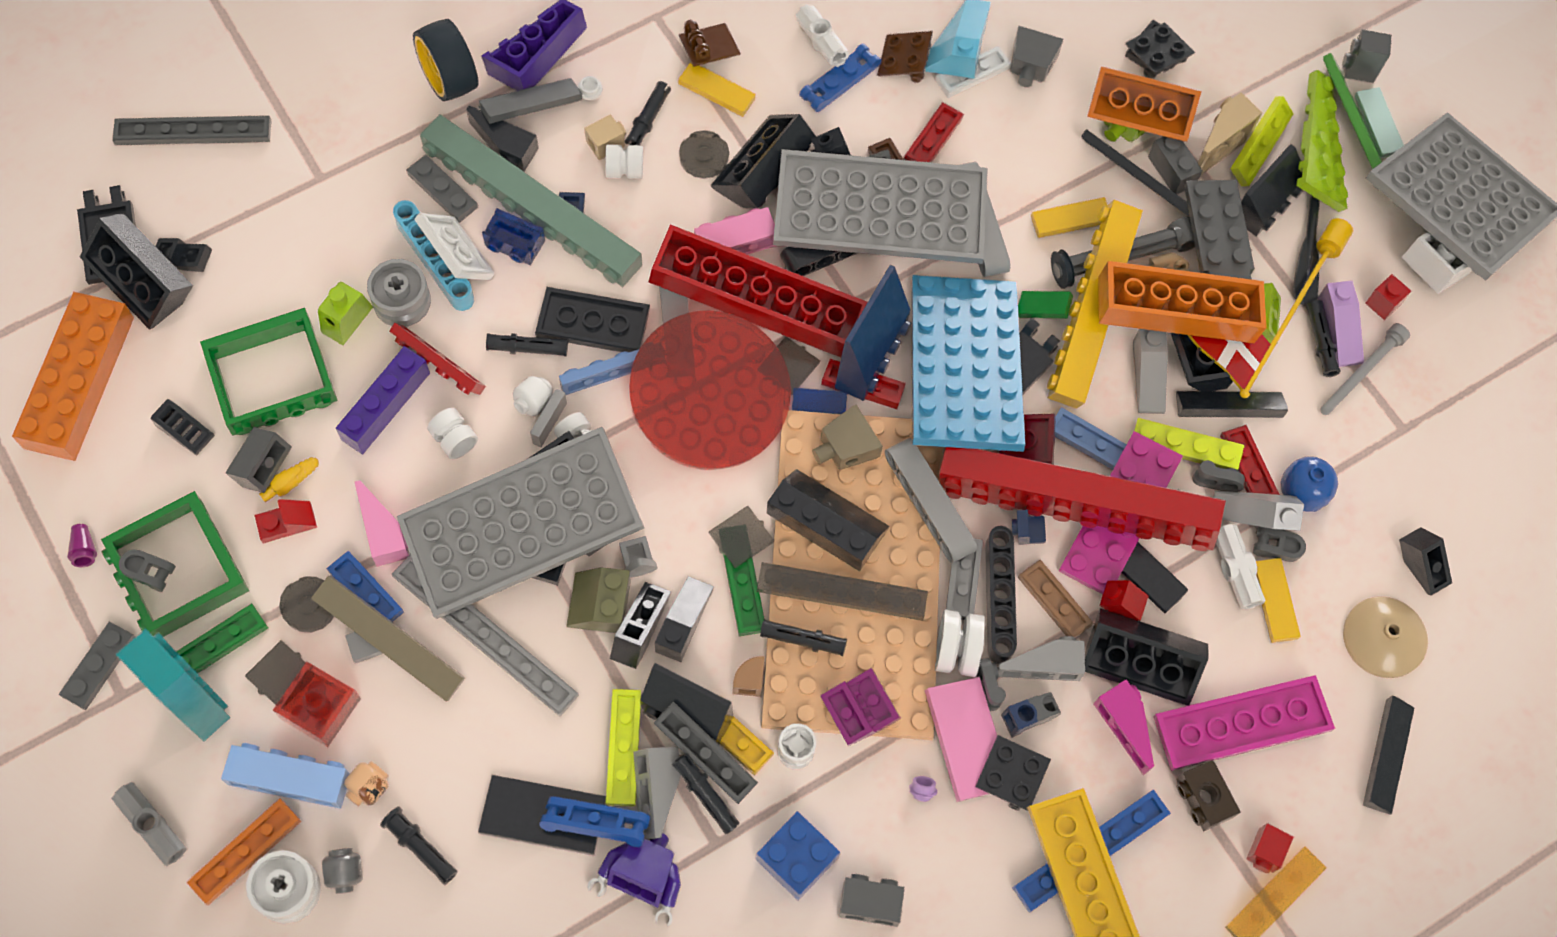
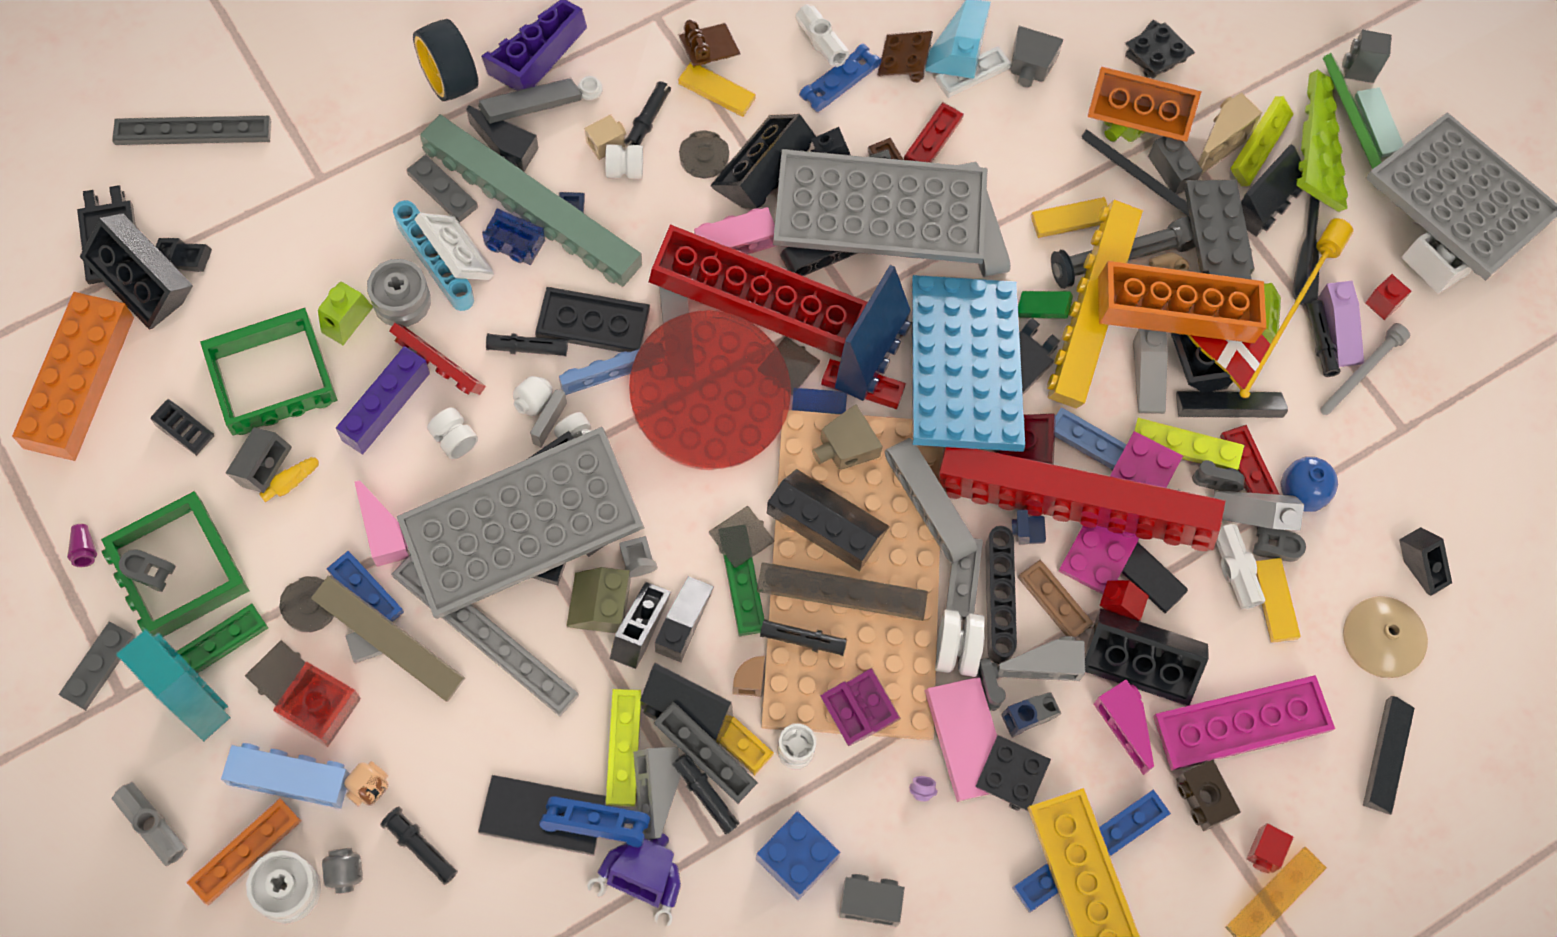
red slope [254,499,318,544] -> none

